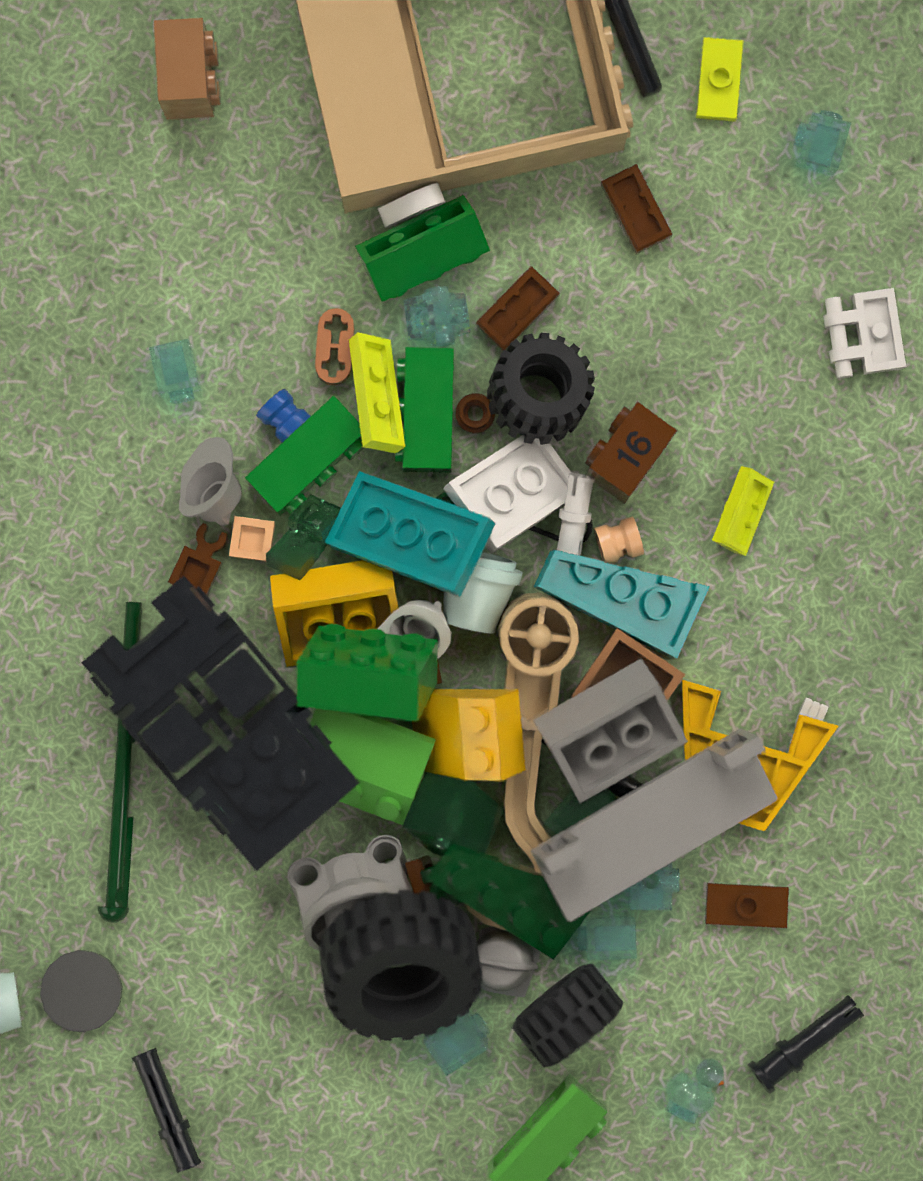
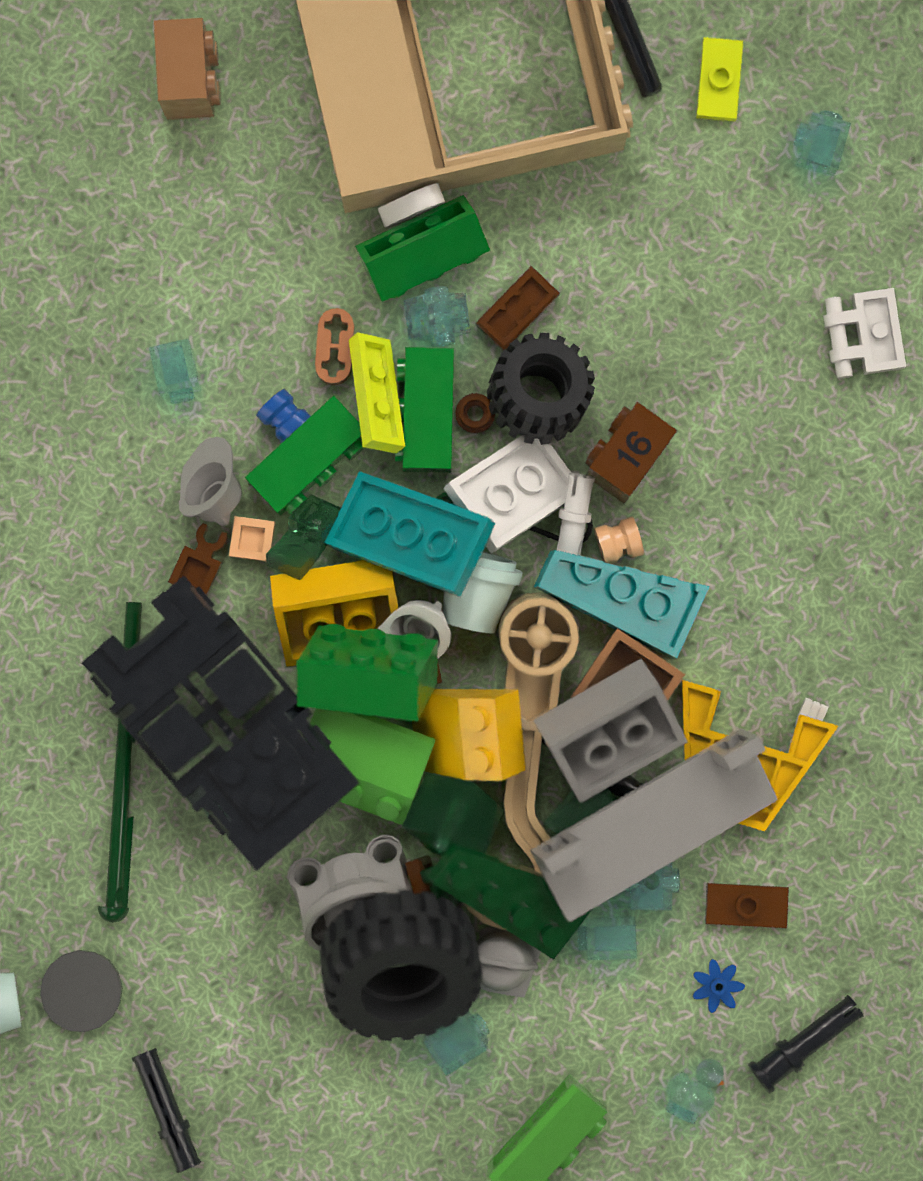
black tyre [512,963,623,1067] -> none
reddish brown plate [600,164,673,255] -> none
neon yellow plate [712,466,774,556] -> none
none -> blue plant [693,959,745,1013]

